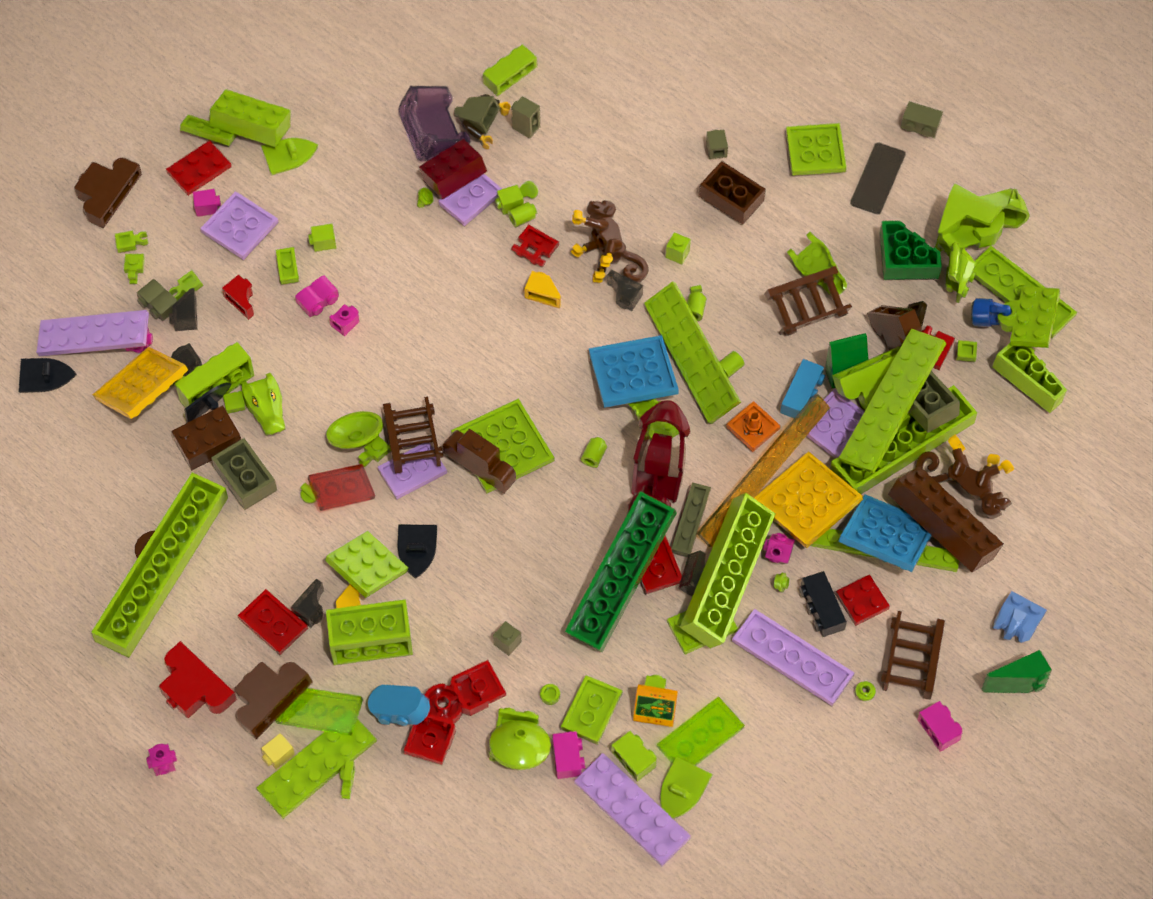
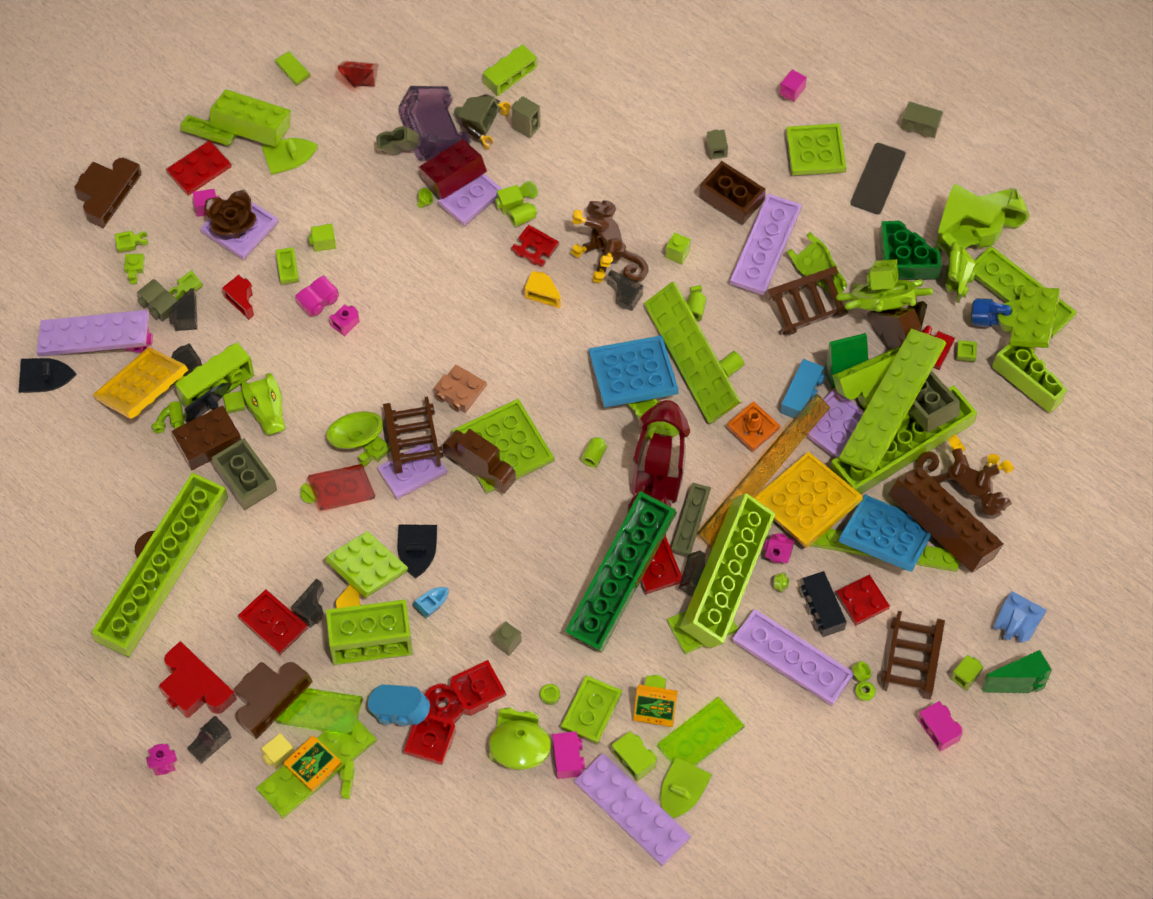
none -> lime plant [151,401,184,433]
none -> clear smoke arch [187,715,232,764]
none -> reddish brown brick [205,190,256,238]
none -> lime tile [275,51,310,86]
none -> tile [284,735,342,792]
none -> clear red slope [338,61,378,88]
none -> olive brick [376,126,419,155]
none -> dark azure plate [413,587,449,618]
none -> nougat plate [434,364,487,413]
none -> lavender plate [730,194,802,296]
none -> dark pink brick [779,69,807,102]
none -> lime piece [836,259,933,312]
none -> lime tile [853,661,871,682]
none -> lime brick [951,654,984,691]

